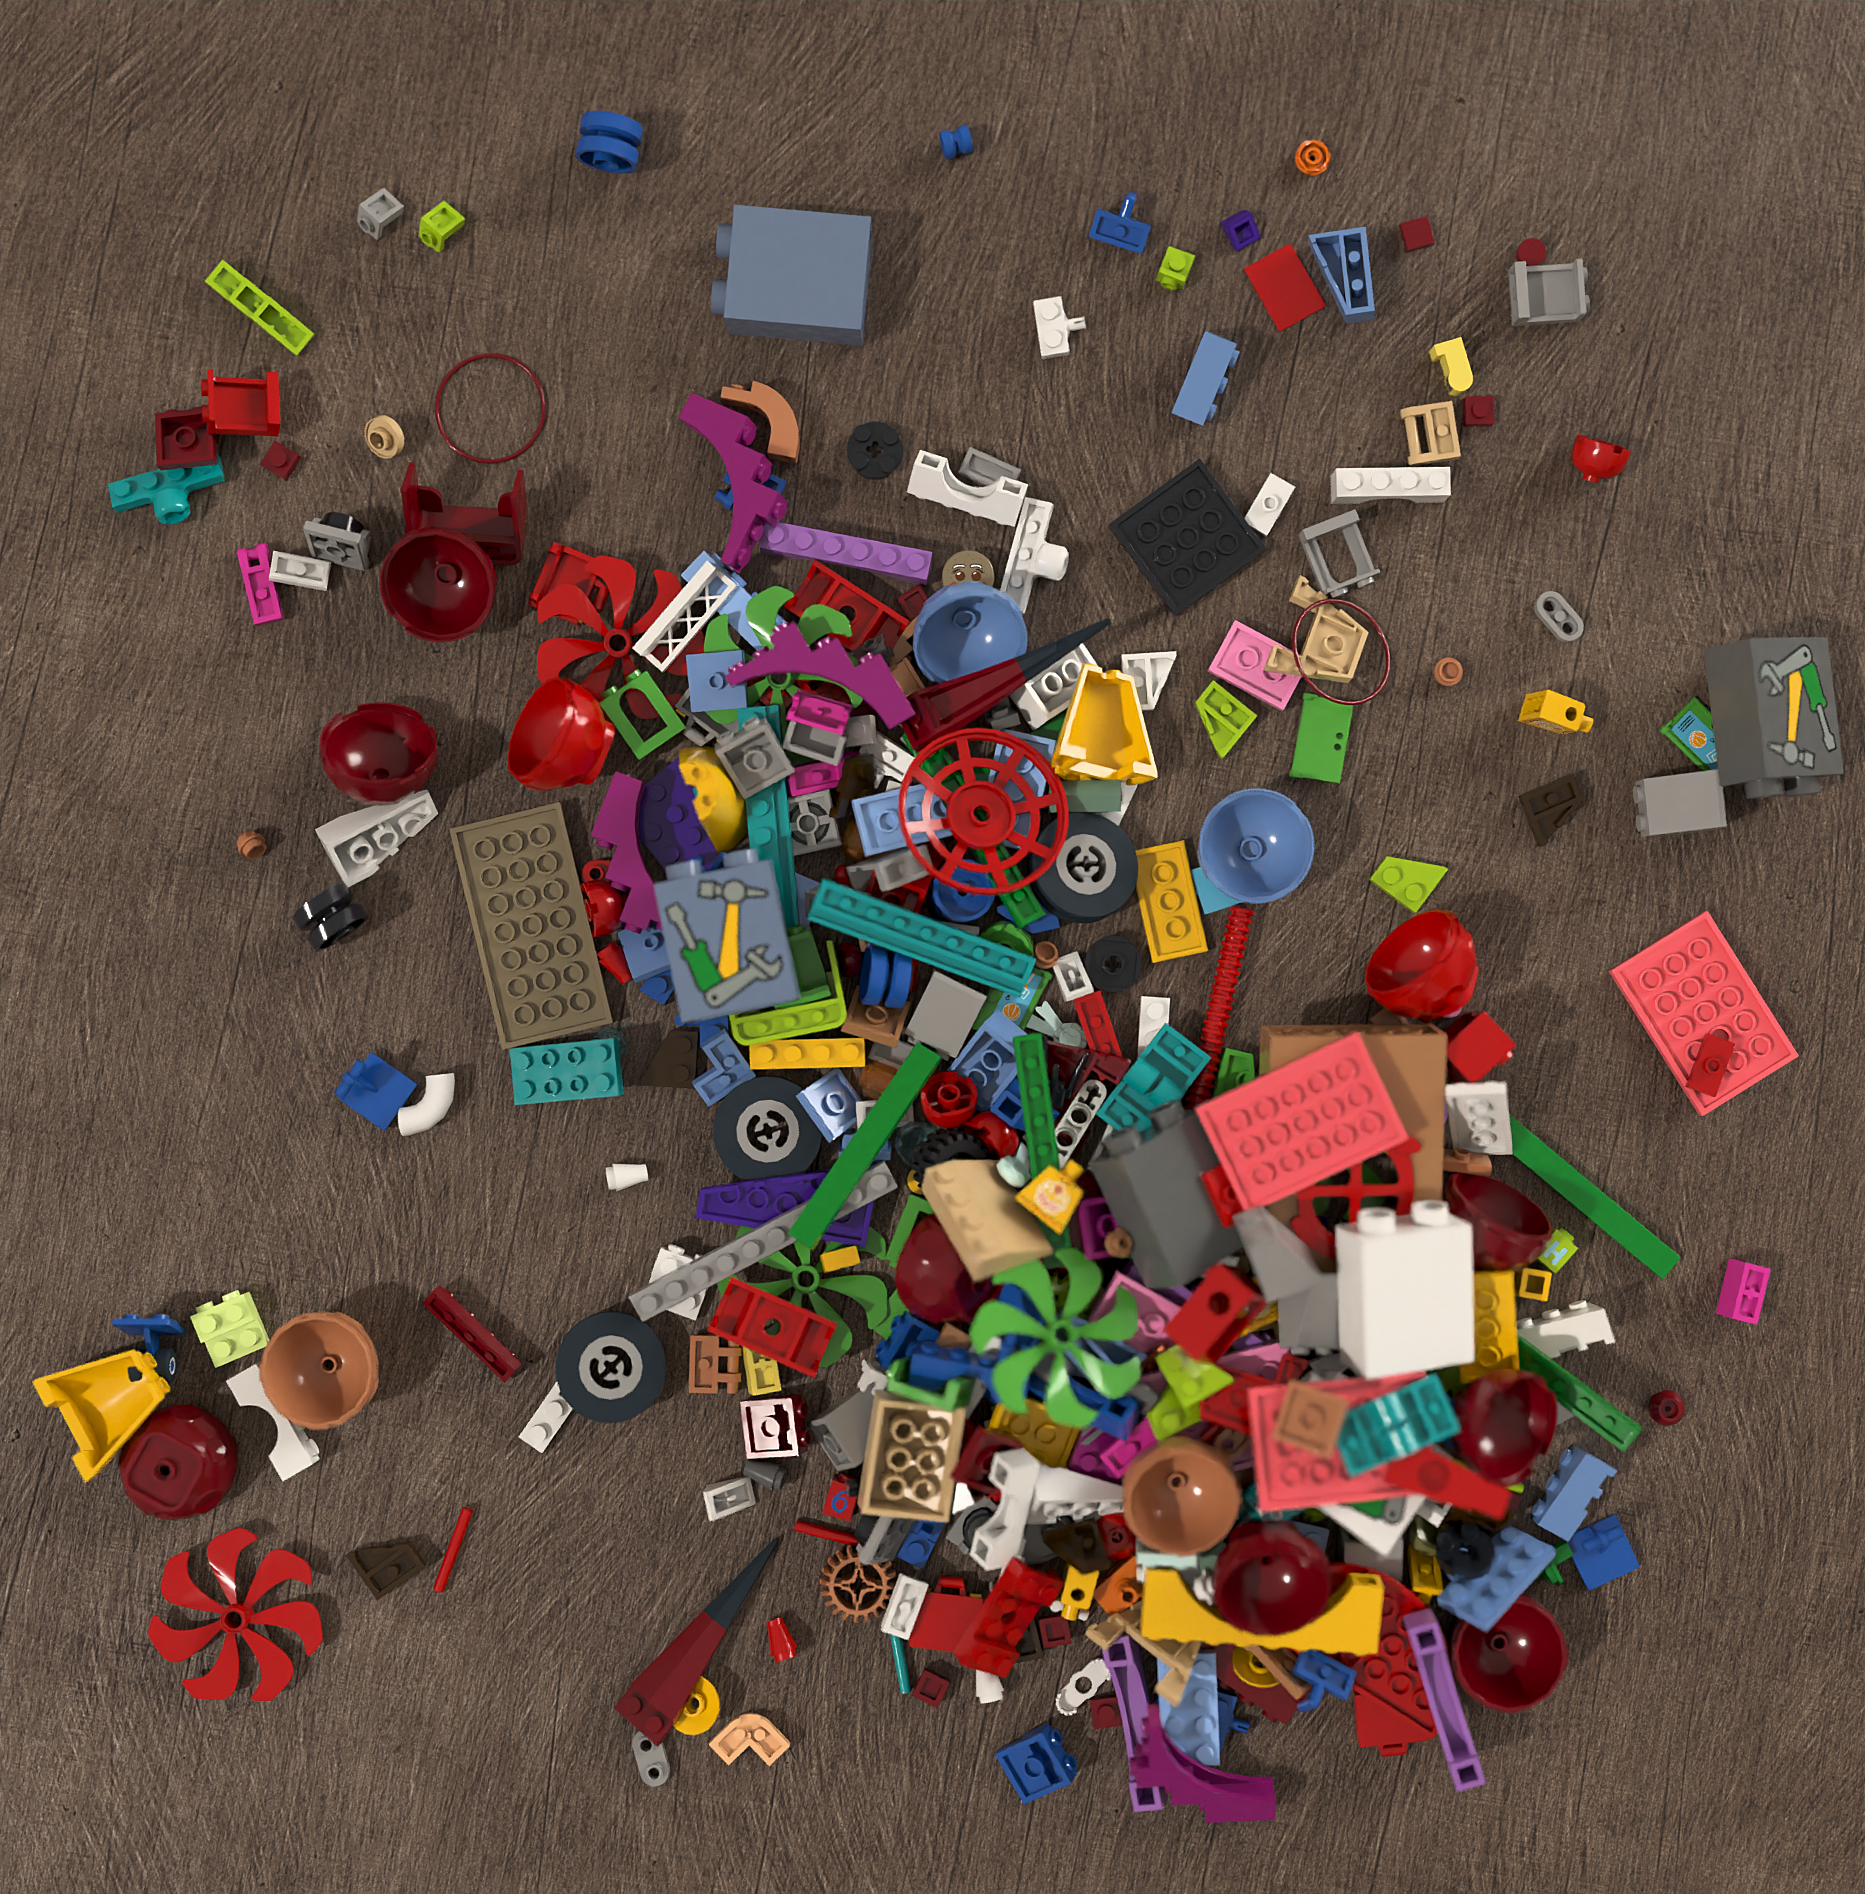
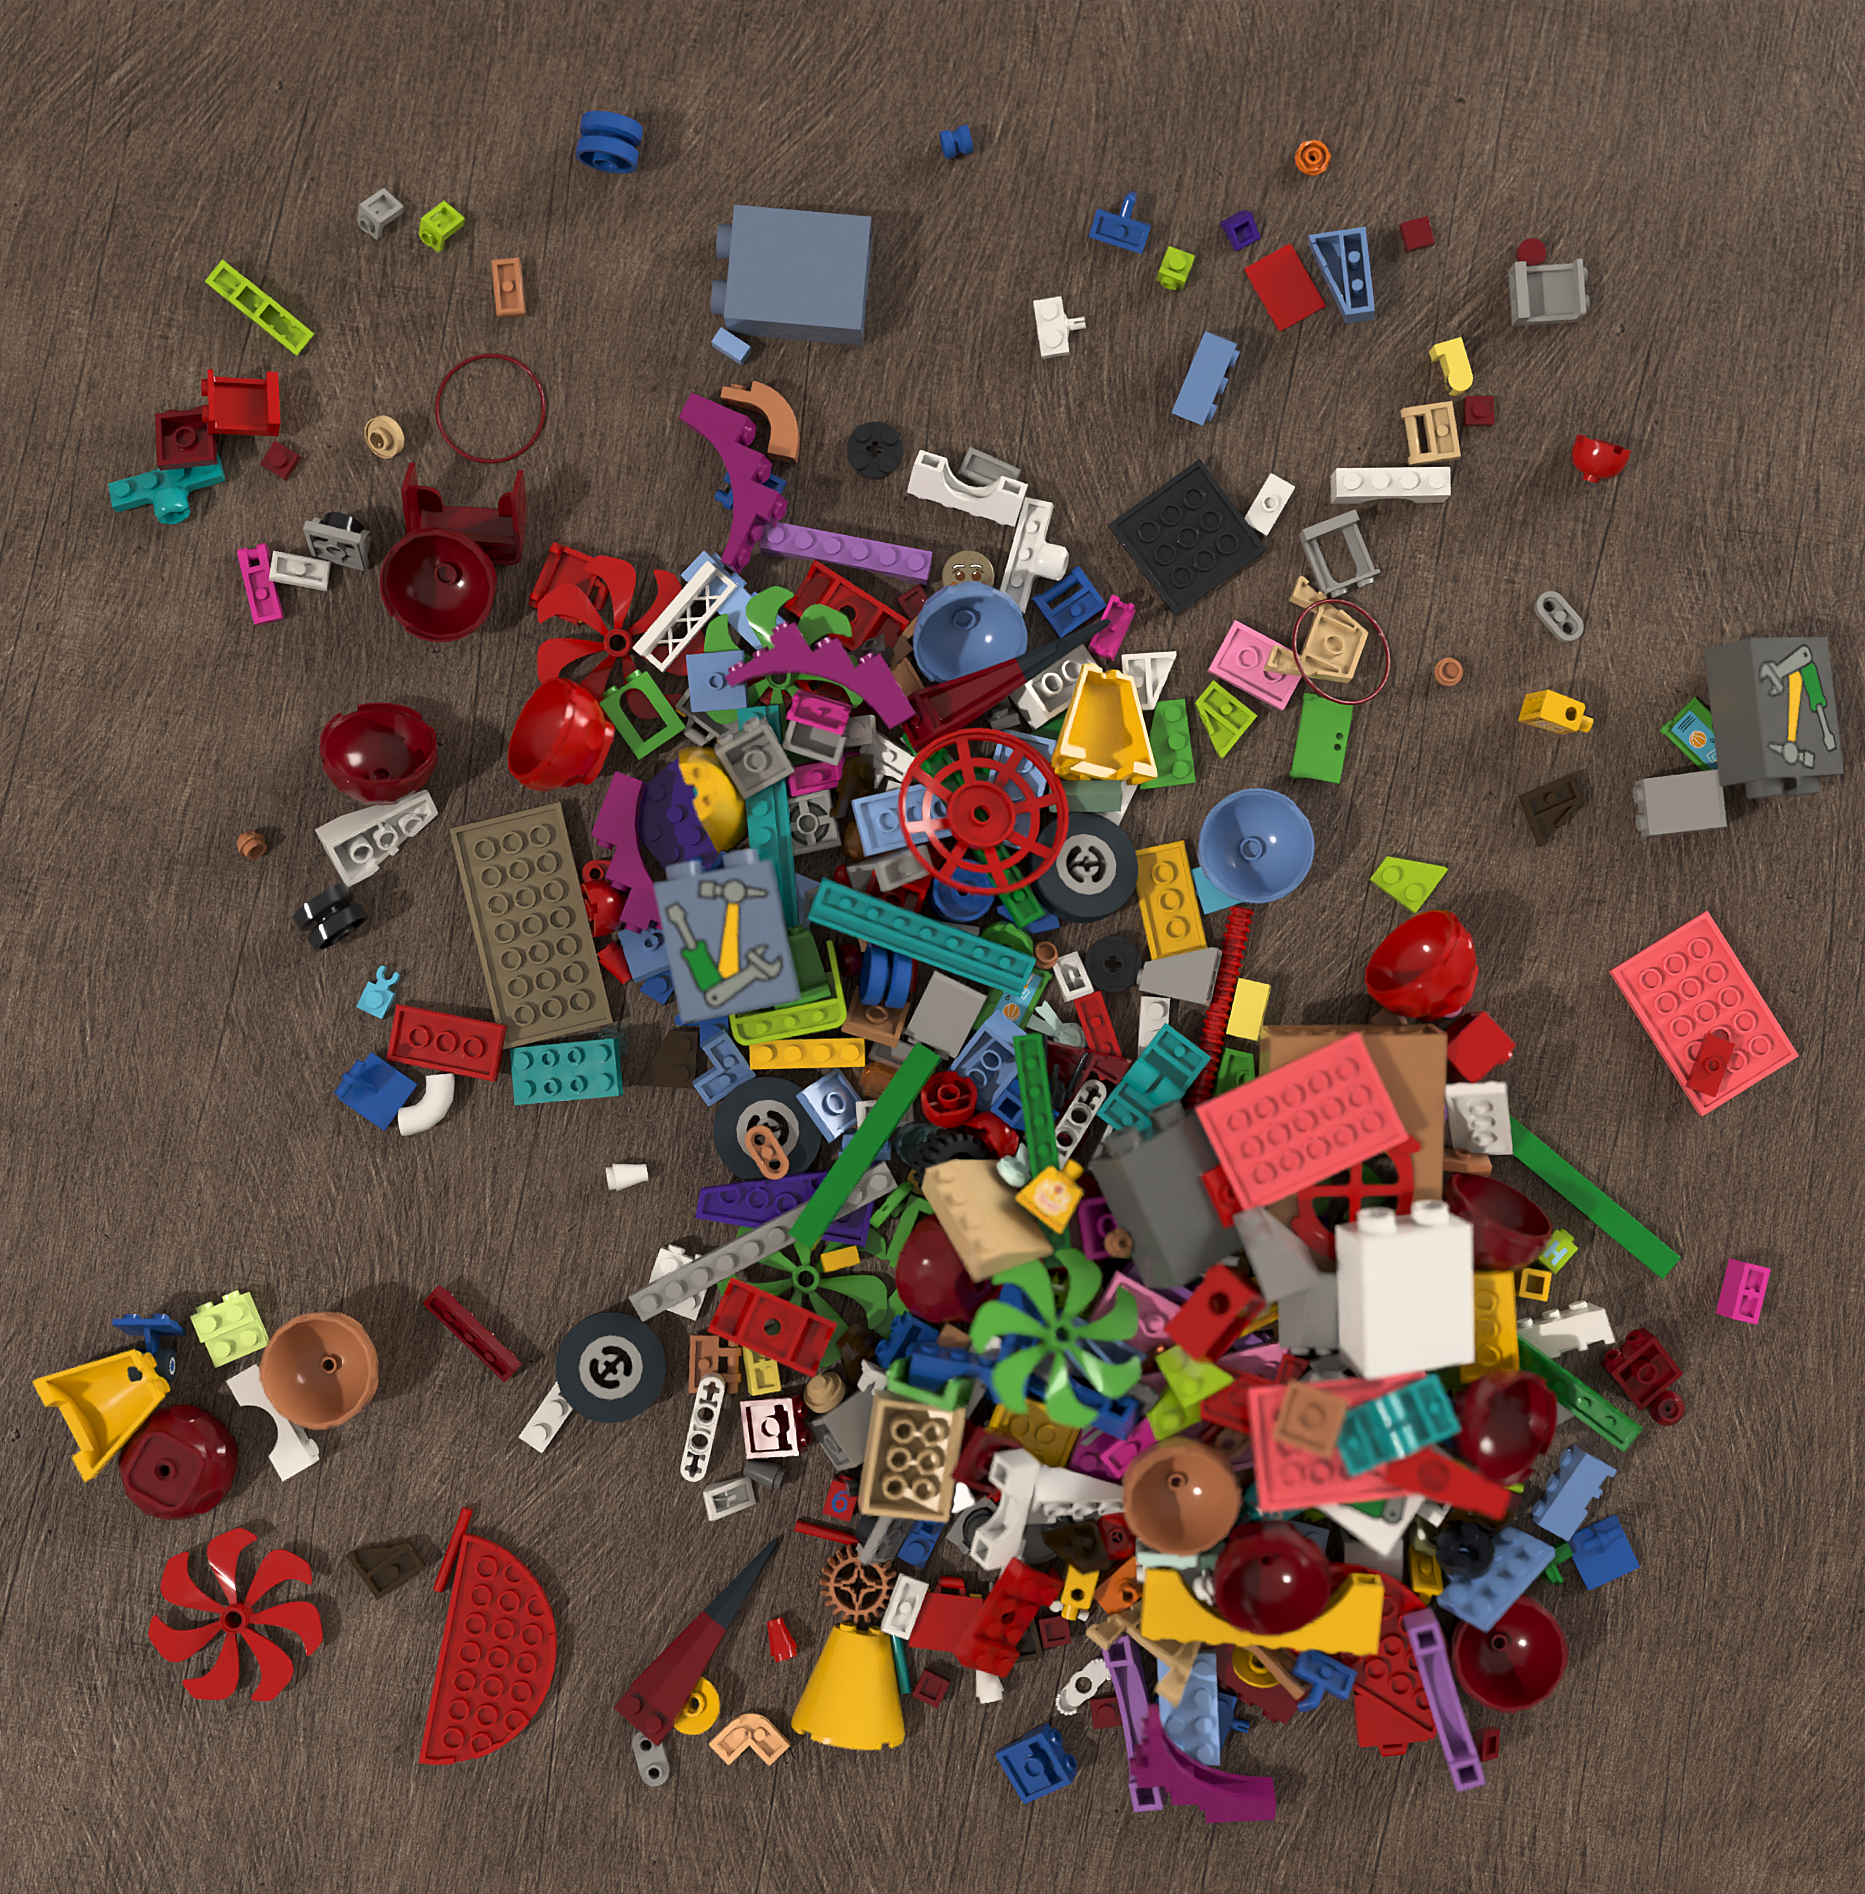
none -> medium azure plate [356,966,400,1019]
none -> red tile [386,1004,507,1082]
none -> red plate [418,1532,557,1765]
none -> nougat plate [491,257,526,319]
none -> white beam [681,1372,725,1482]
none -> light blue piece [711,327,751,365]
none -> nougat plate [745,1125,789,1179]
none -> yellow cone [791,1622,905,1750]
none -> tan plate [804,1372,845,1413]
none -> dark brown wing [836,1321,881,1391]
none -> bright green plate [870,1180,915,1229]
none -> blue plate [1031,566,1107,639]
none -> dark pink hinge [1087,594,1136,662]
none -> light grey slope [1137,947,1223,1007]
none -> bright green wing [1139,699,1196,791]
none -> light yellow hinge [1226,978,1271,1042]
none -> dark red plate [1472,1726,1500,1762]
none -> dark red plate [1600,1327,1683,1411]

